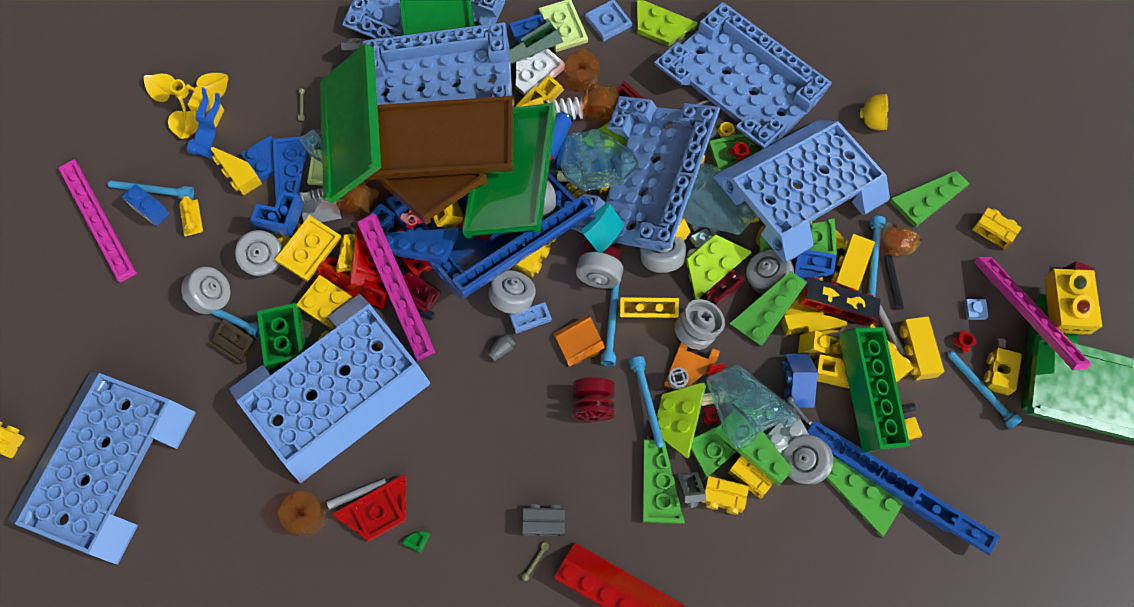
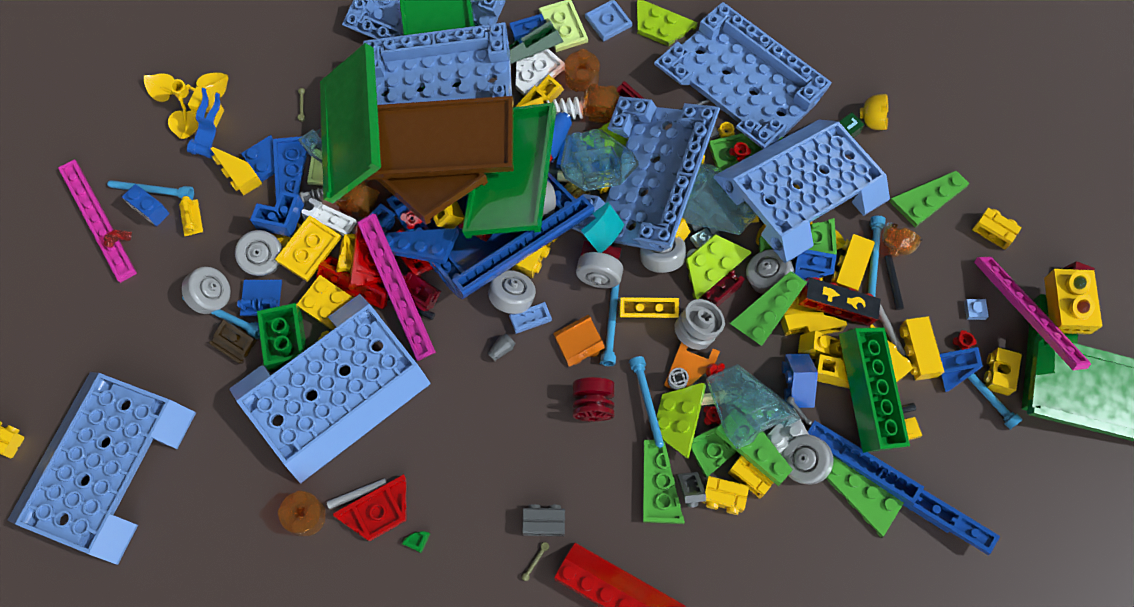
dark grey tile [341,38,367,56] -> none
none -> clear red arm [103,229,132,248]
none -> blue hinge [237,280,282,316]
none -> white plate [301,198,357,236]
none -> dark green brick [839,112,864,138]
none -> blue wing [940,347,983,392]

